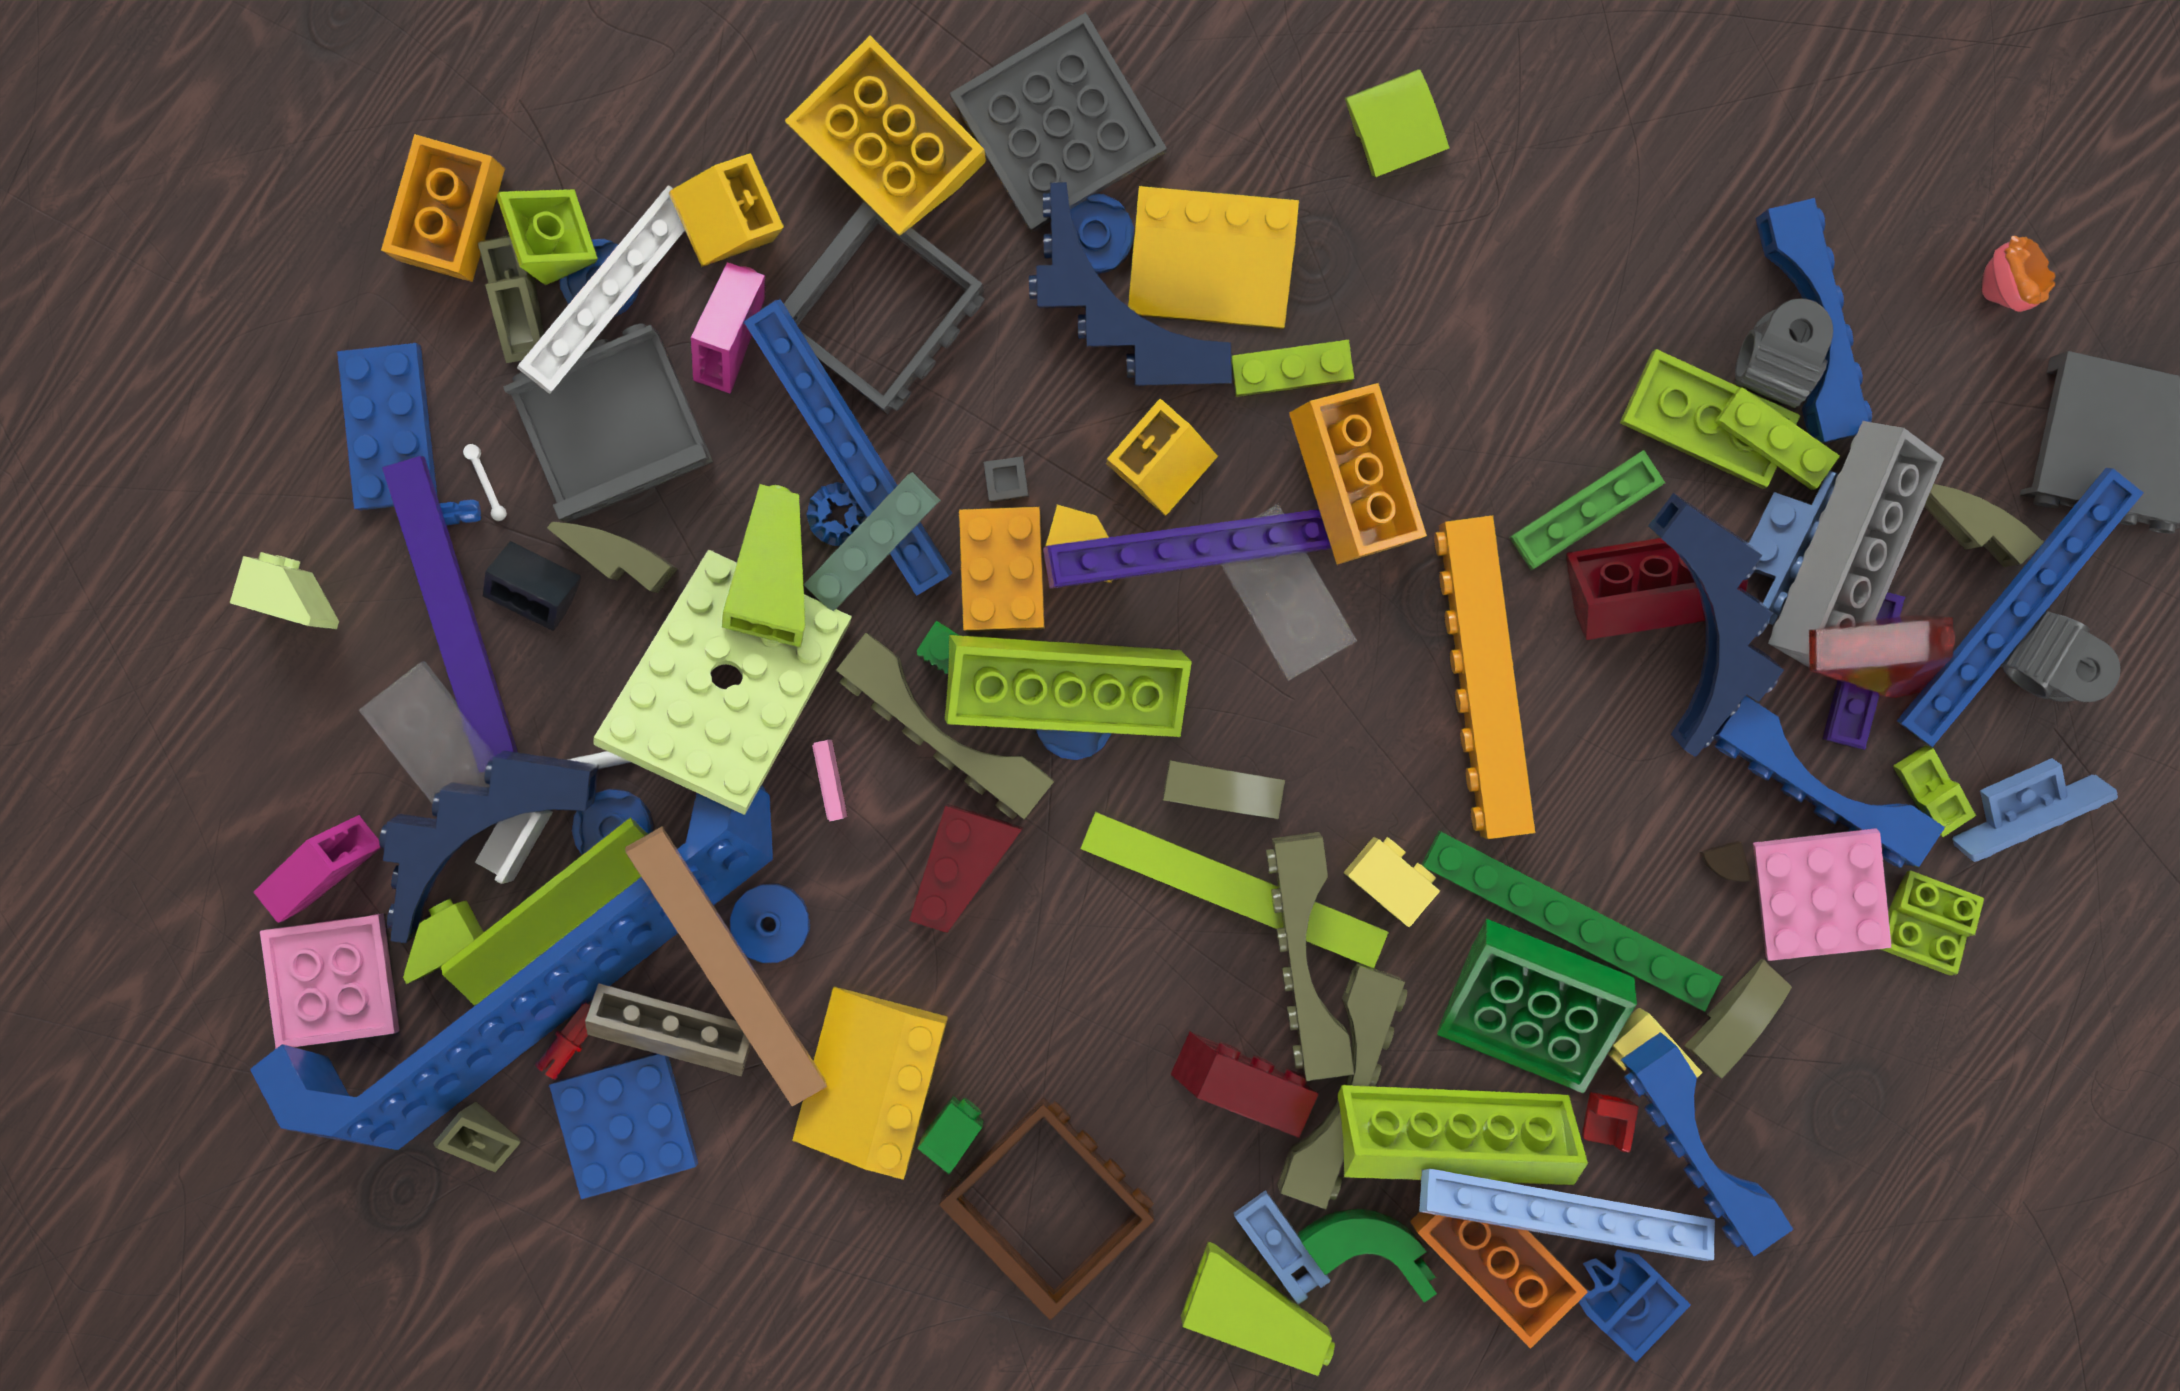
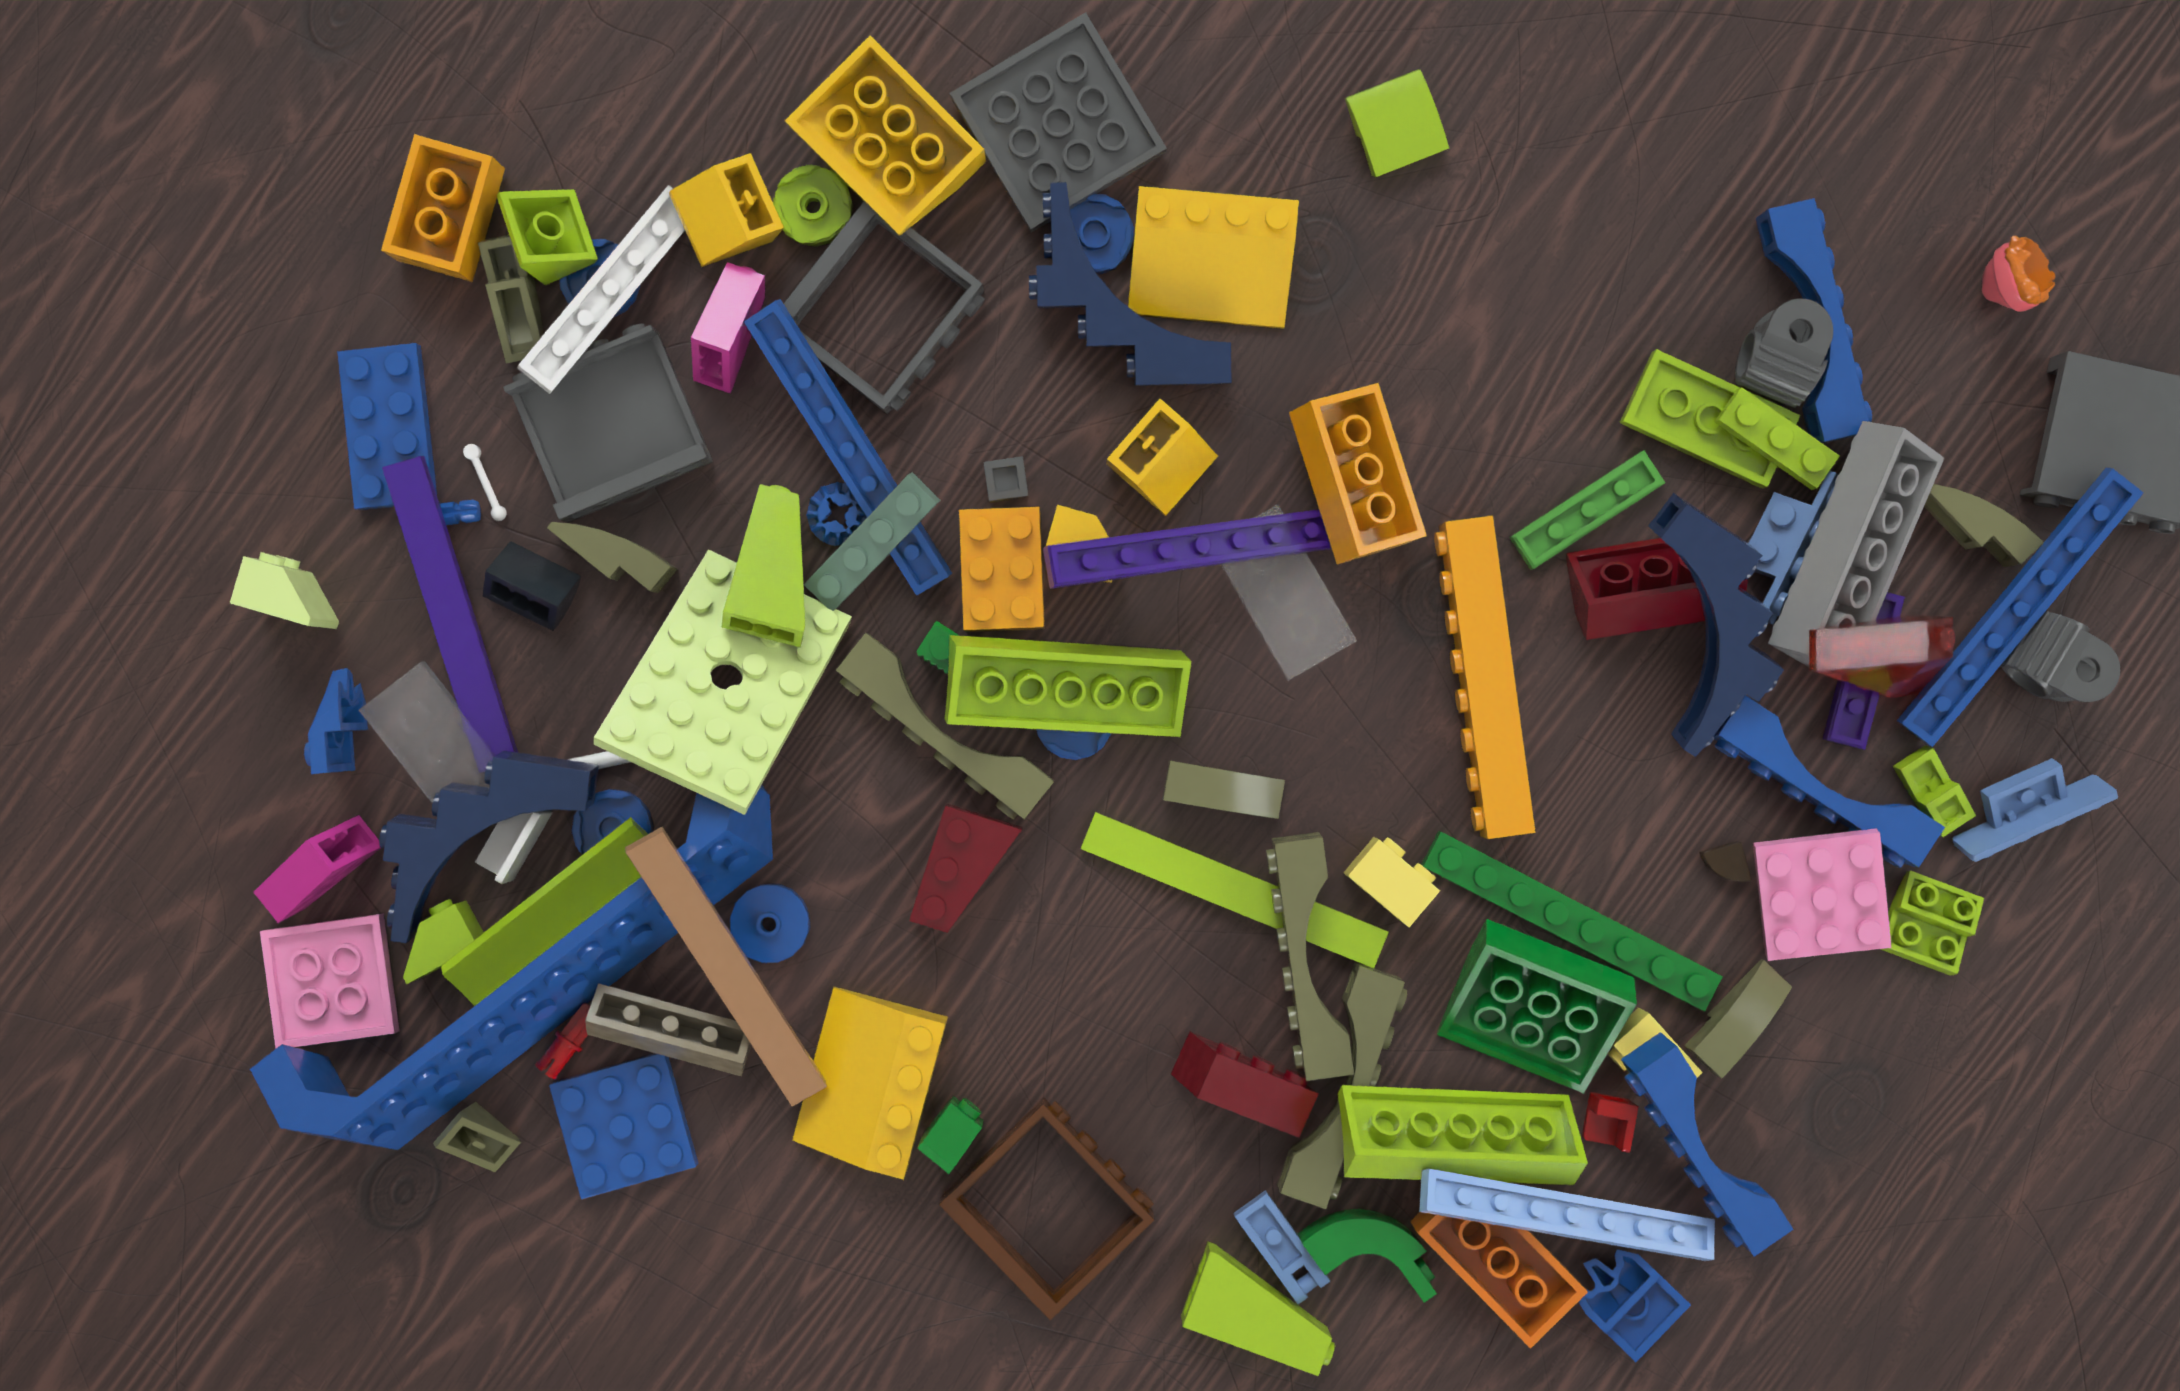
bright pink tile [812,740,848,821] -> none
lime plate [1231,340,1354,397] -> none
none -> blue plate [304,668,368,774]
none -> lime plate [773,165,853,247]

